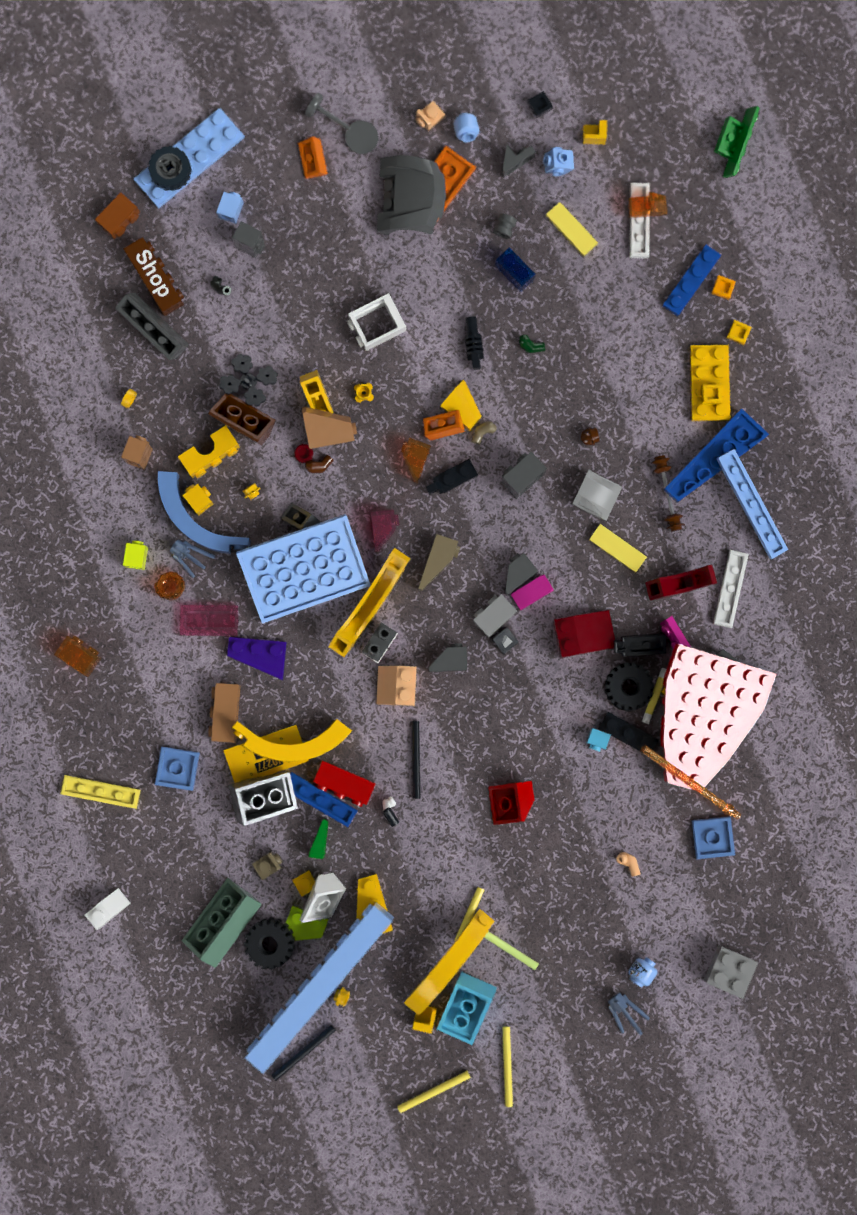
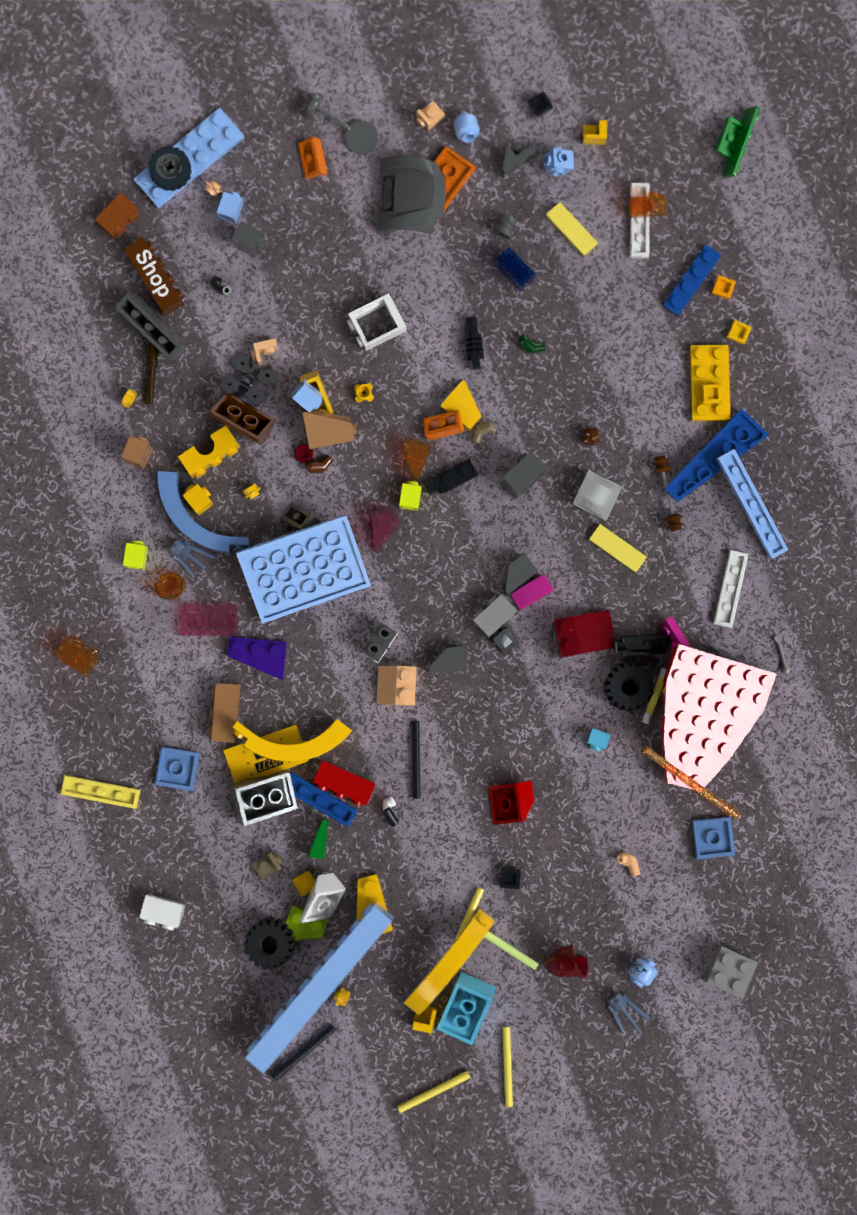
white slope [85,888,131,930] -> none
sand green slope [182,878,262,968] -> none
yellow arch [328,548,411,657] -> none
dark tan slope [418,534,461,591] -> none
black plate [598,712,659,757] -> none
dark red arch [645,565,717,601] -> none
none -> white brick [139,894,186,930]
none -> dark brown pin [145,343,159,405]
none -> light nougat plate [204,180,224,197]
none -> light nougat bracket [251,339,278,365]
none -> light blue brick [292,379,322,413]
none -> neon yellow brick [399,481,422,511]
none -> black plate [500,868,521,889]
none -> dark red helmet [544,944,589,978]
none -> light grey hinge [774,635,790,674]

